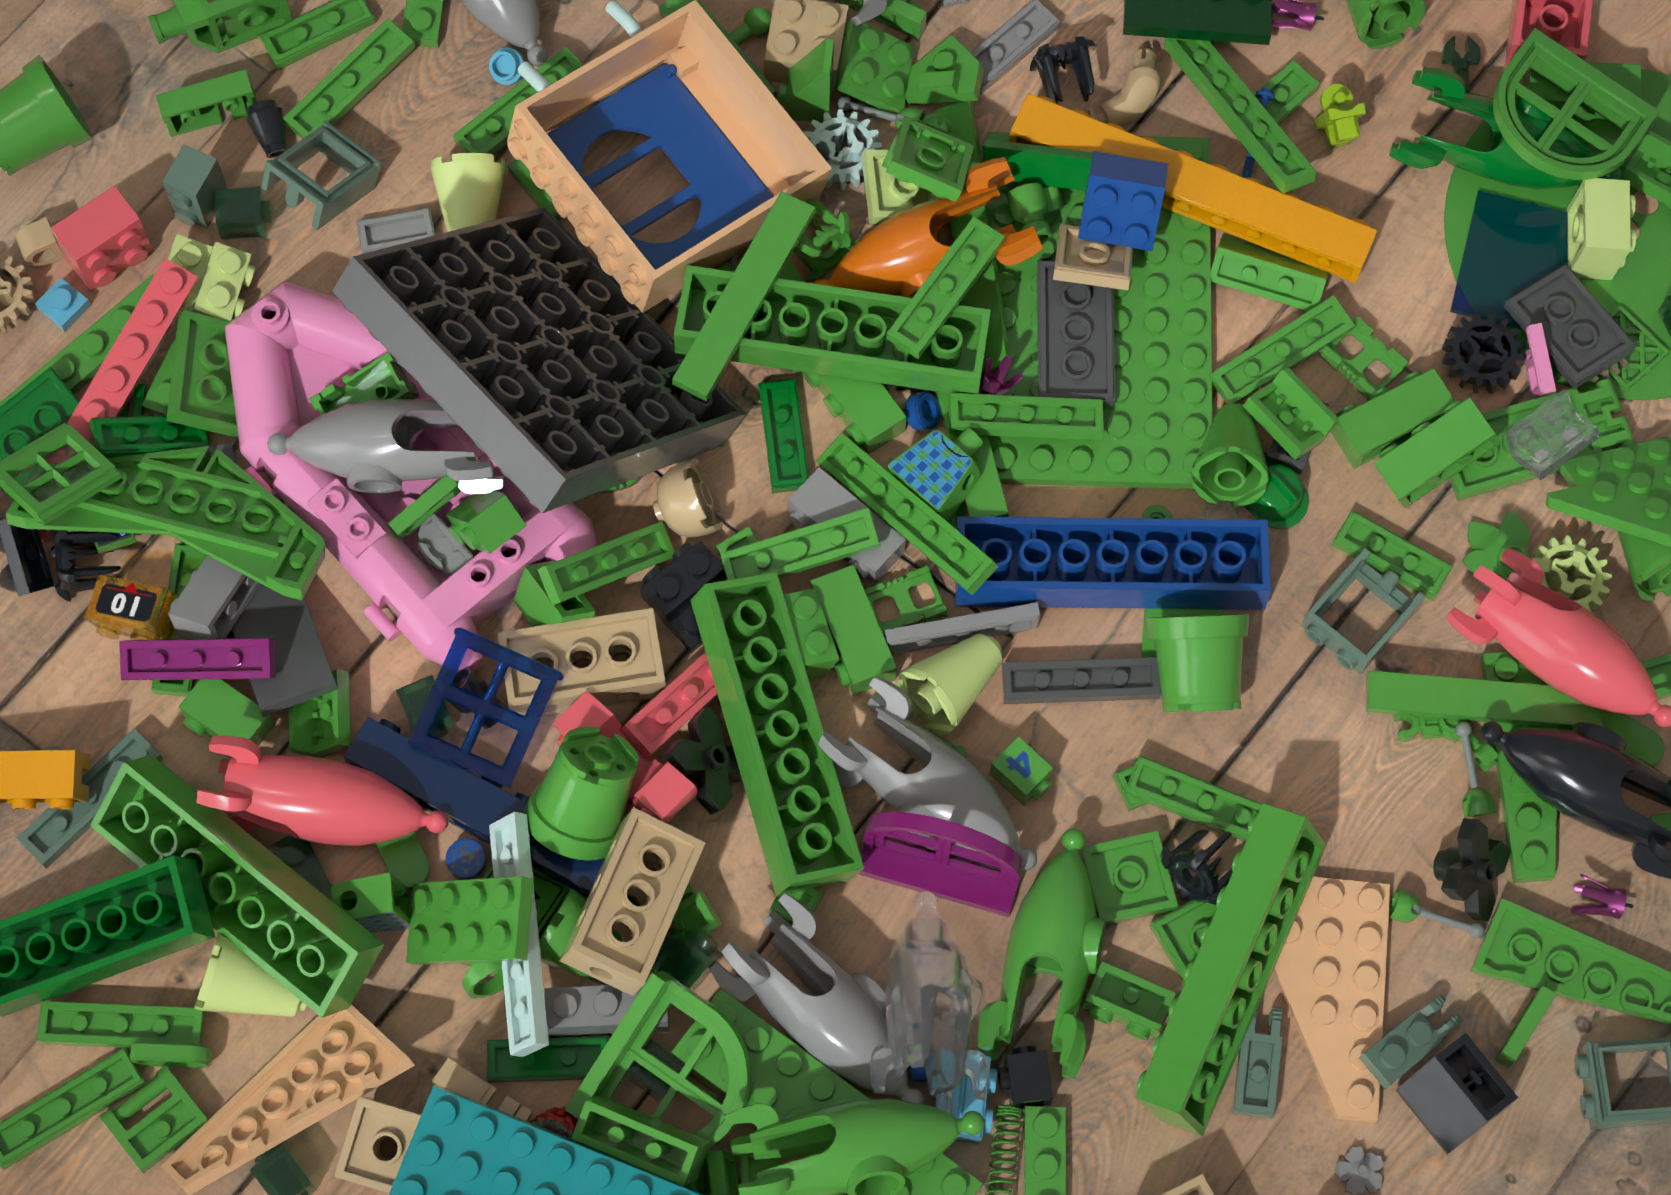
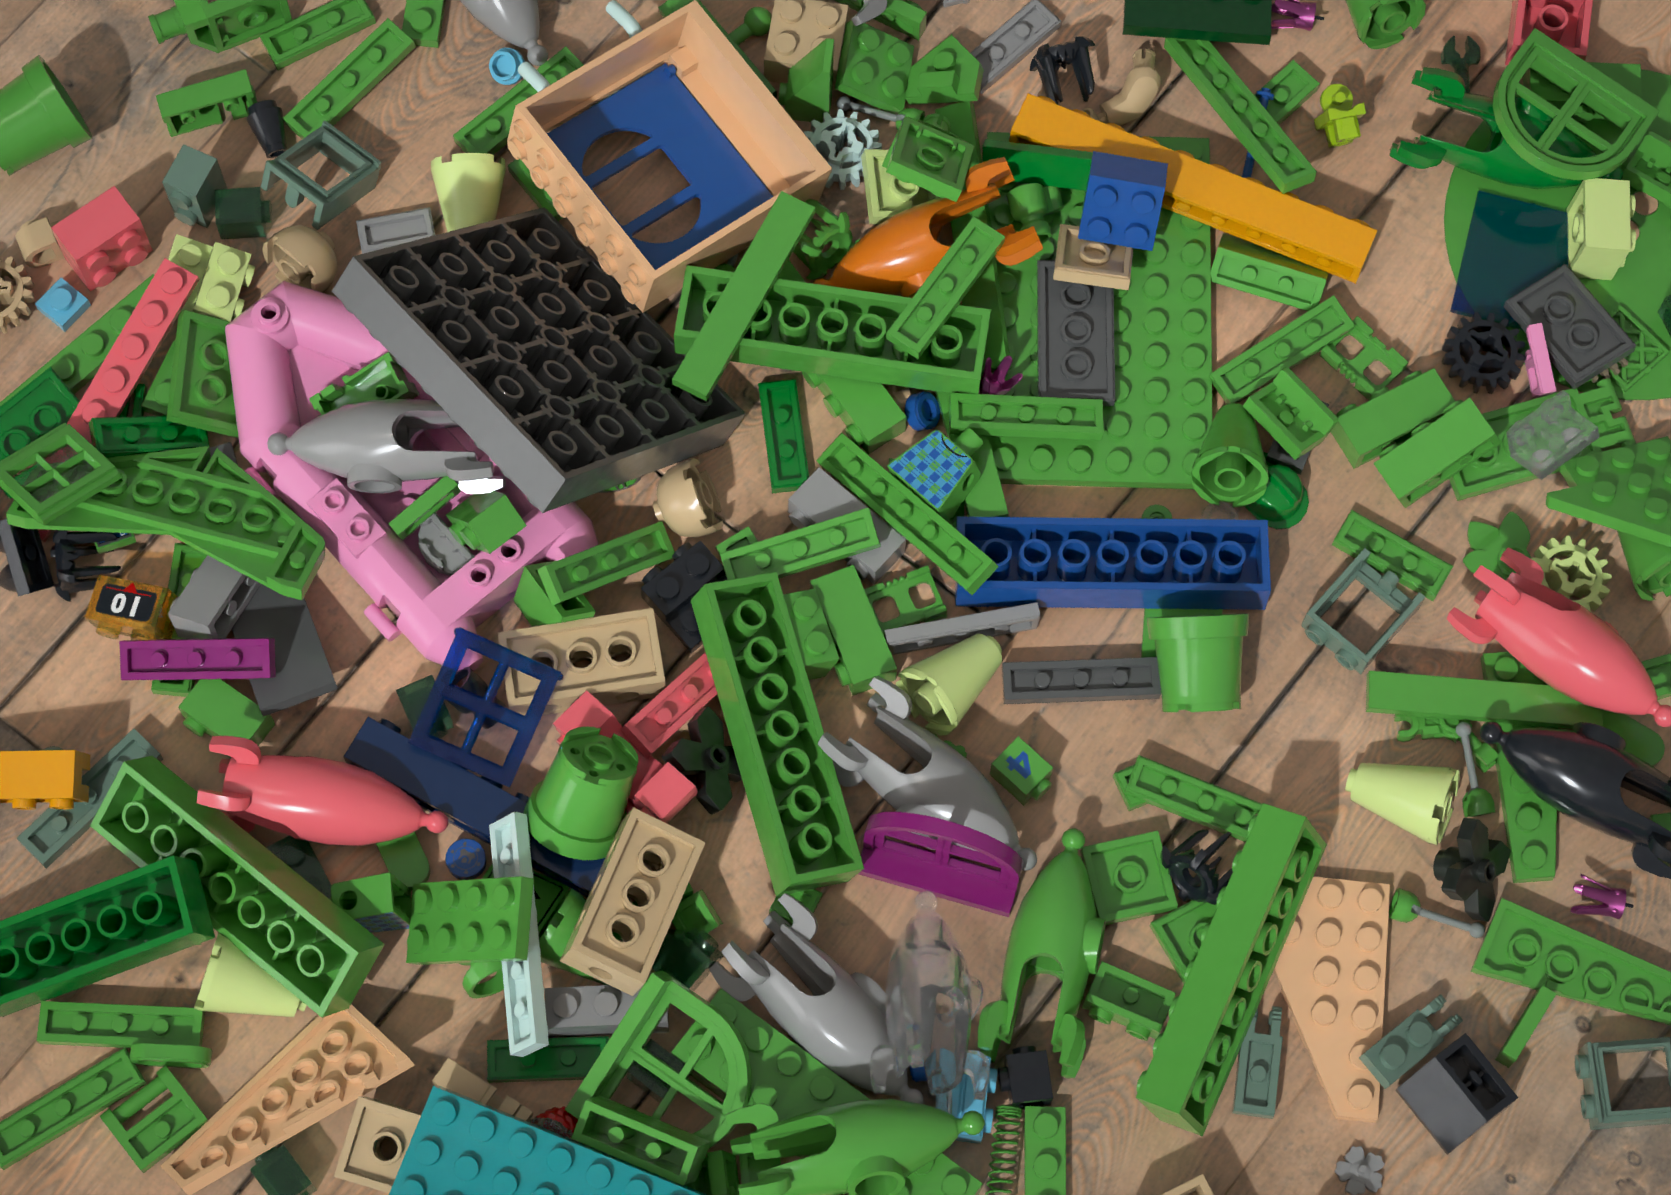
bright green bracket [289,669,351,758] -> none
none -> tan cylinder [262,225,338,293]
none -> yellowish green cone [1345,763,1460,845]

